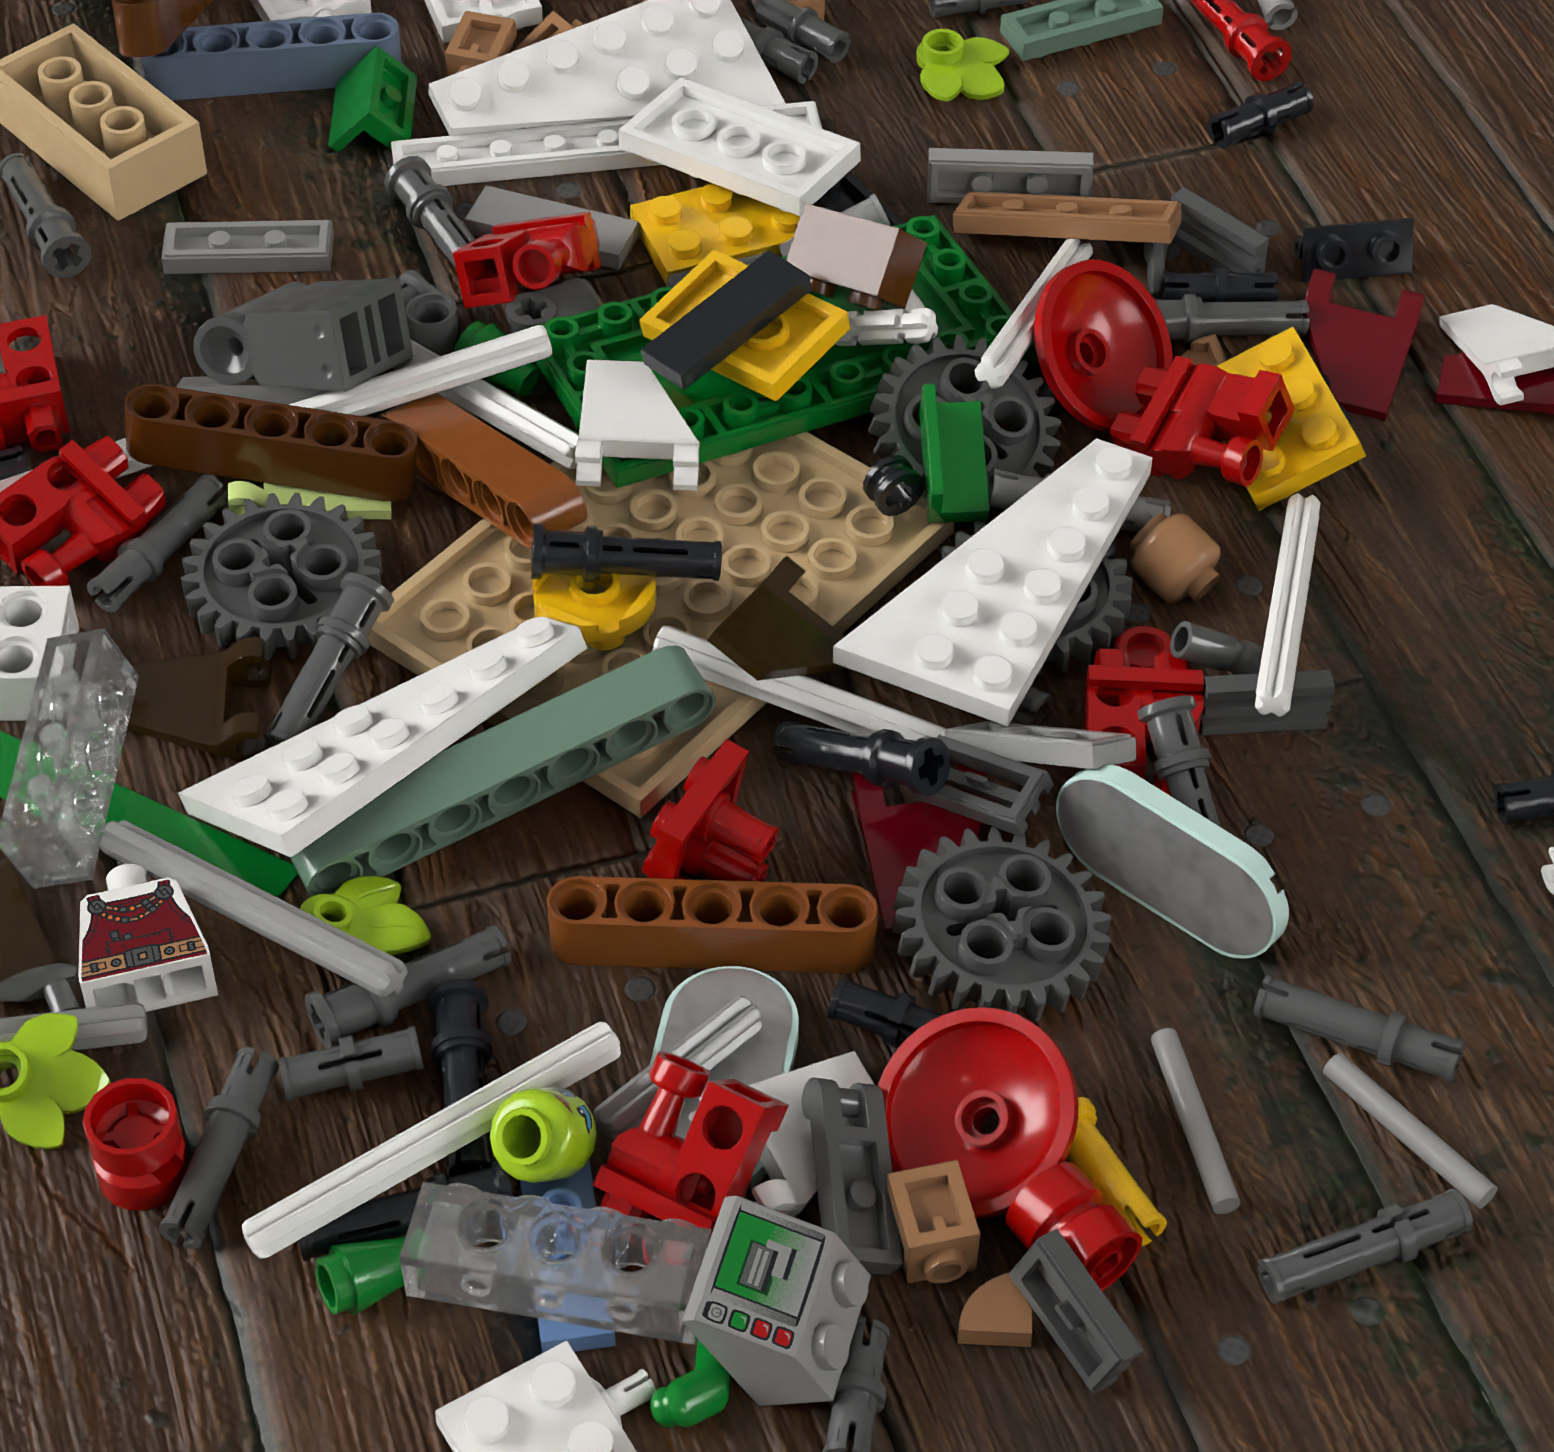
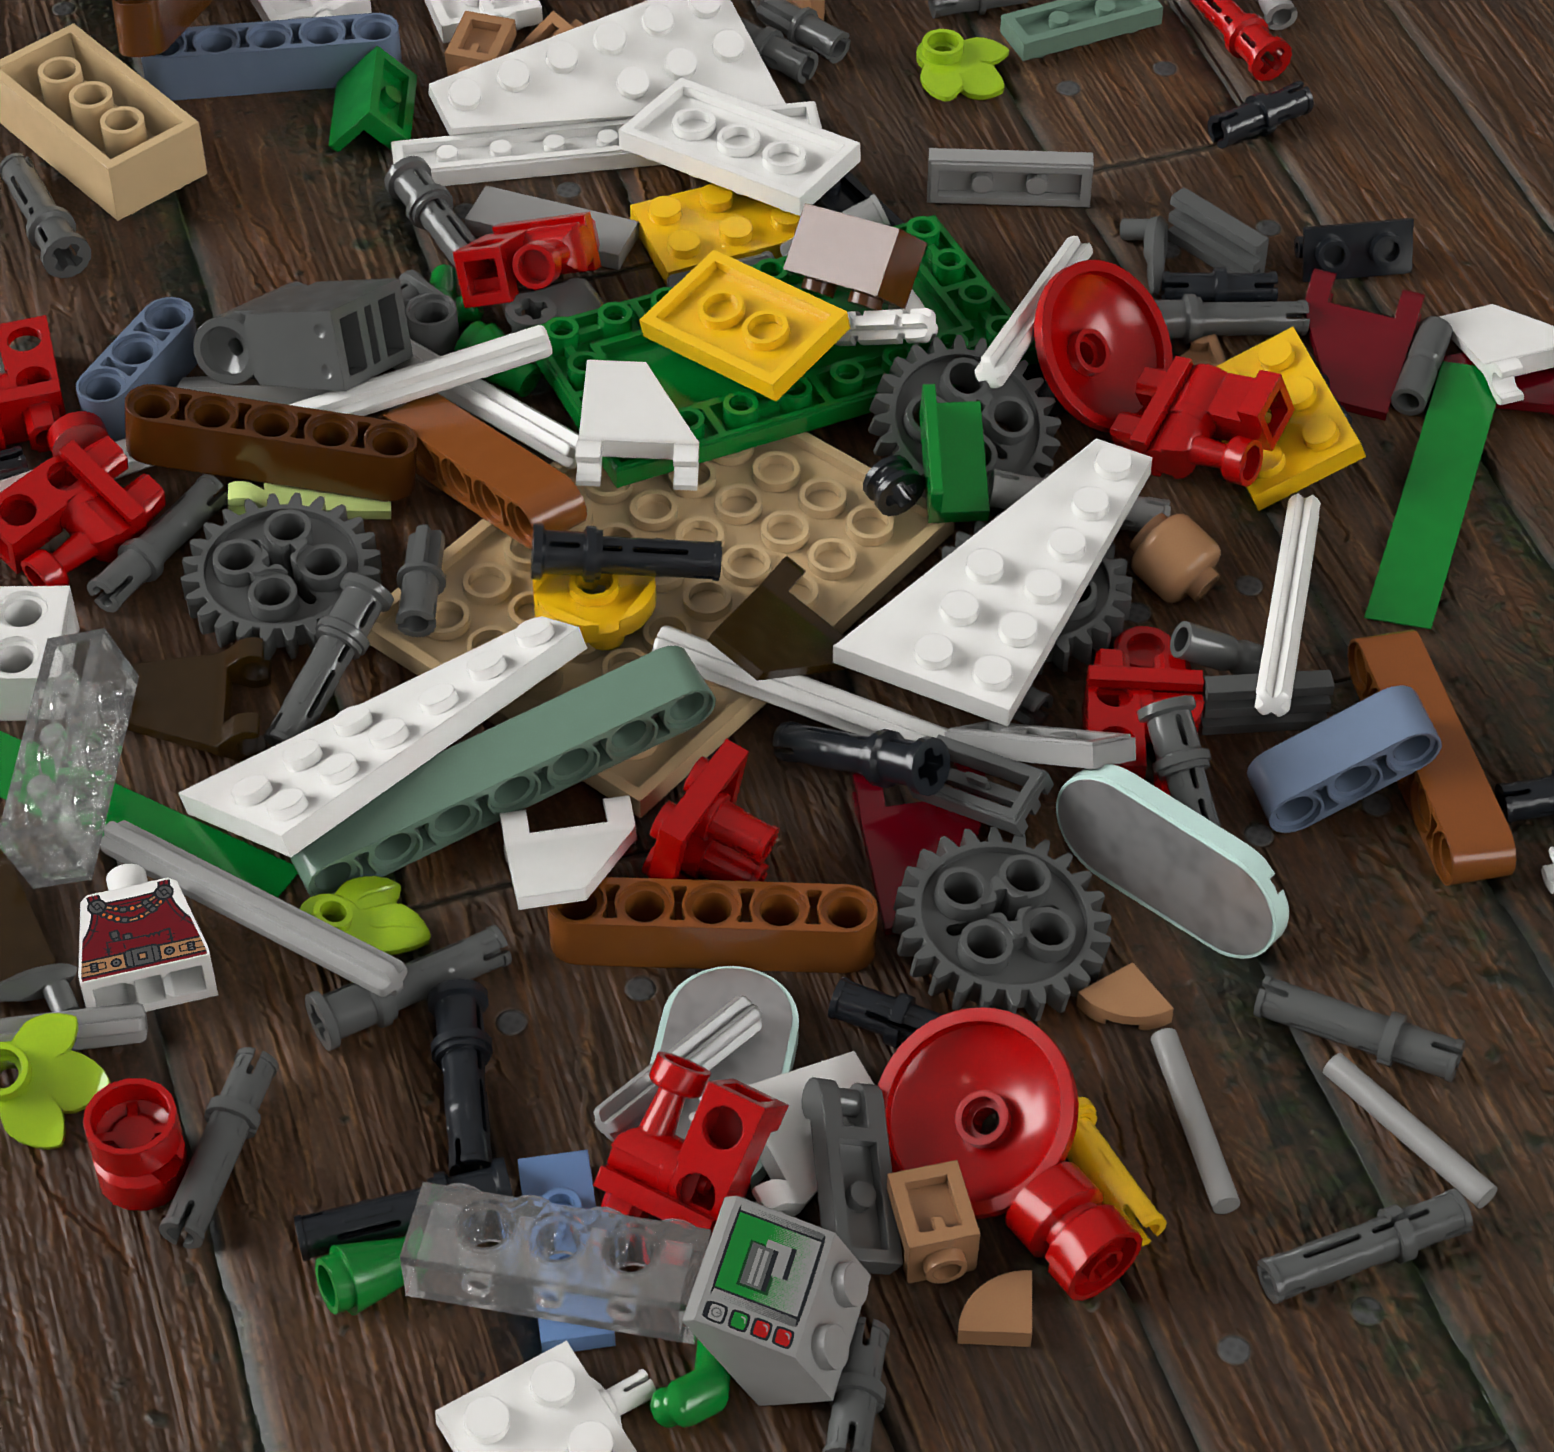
light grey tile [161,220,334,274] -> none
white axle [242,1022,621,1259] -> none
dark grey pin [278,1026,424,1101] -> none
lime head [490,1087,597,1183] -> none
black tile [641,250,812,390] -> none
medium nougat tile [953,192,1182,244] -> none
dark grey tile [1009,1229,1144,1394] -> none
none -> red tile [47,411,110,457]
none -> sand blue beam [76,297,198,442]
none -> dark grey axle [395,524,446,637]
none -> green arm [430,264,484,329]
none -> white flag [499,795,637,910]
none -> medium nougat tile [1076,962,1174,1030]
none -> sand blue beam [1247,685,1442,833]
none -> dark orange beam [1347,629,1516,886]
none -> green sticker [1364,361,1497,629]
none -> dark grey piece [1391,316,1453,416]

